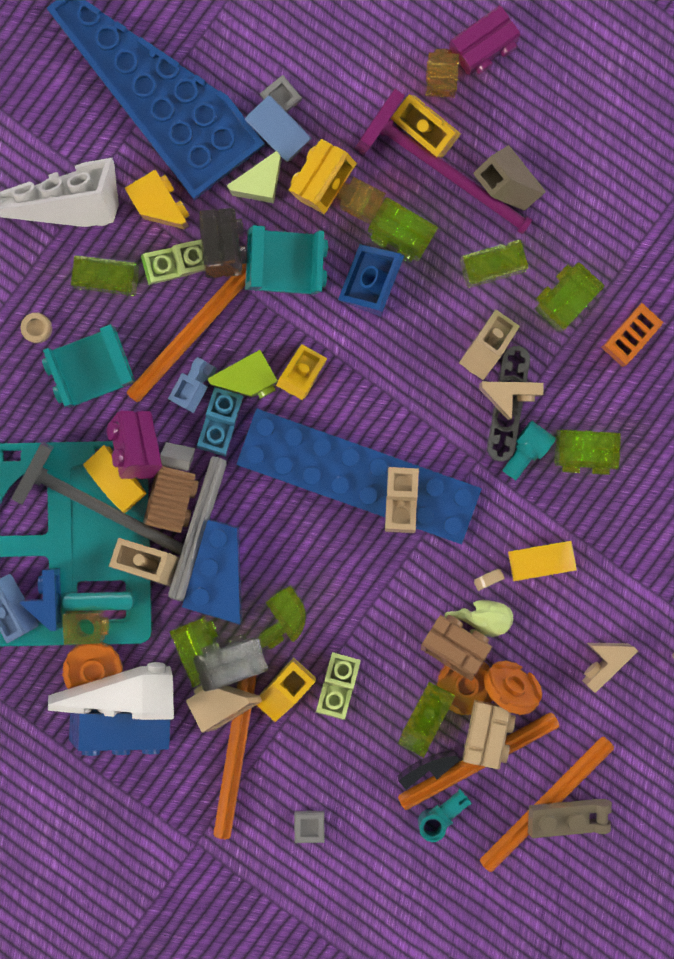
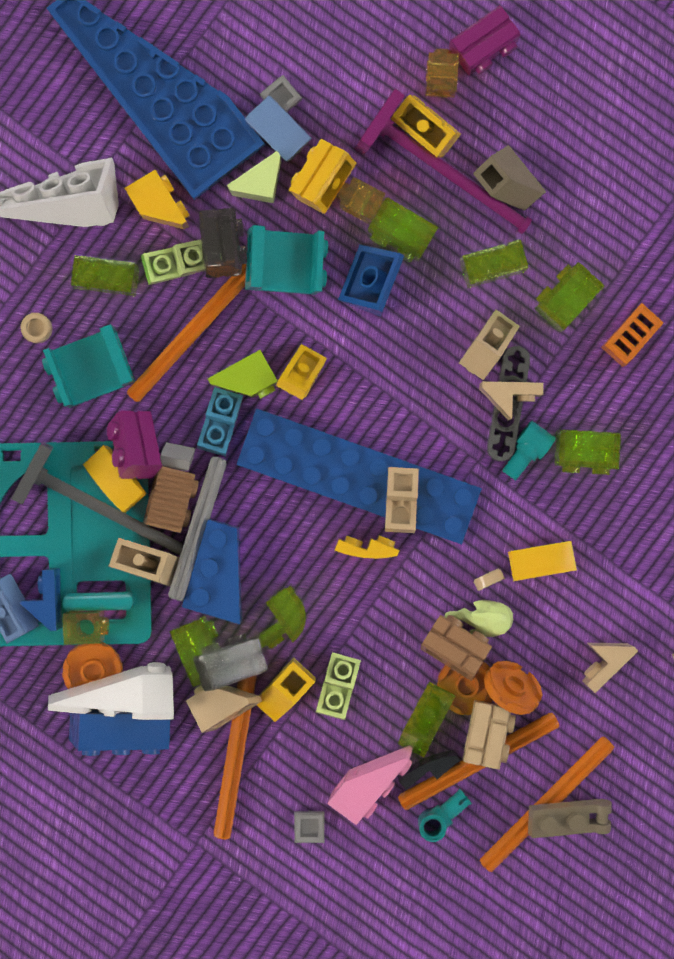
medium blue plate [168,357,217,413] -> none
none -> bright pink slope [327,745,413,825]
none -> yellow slope [334,535,400,559]

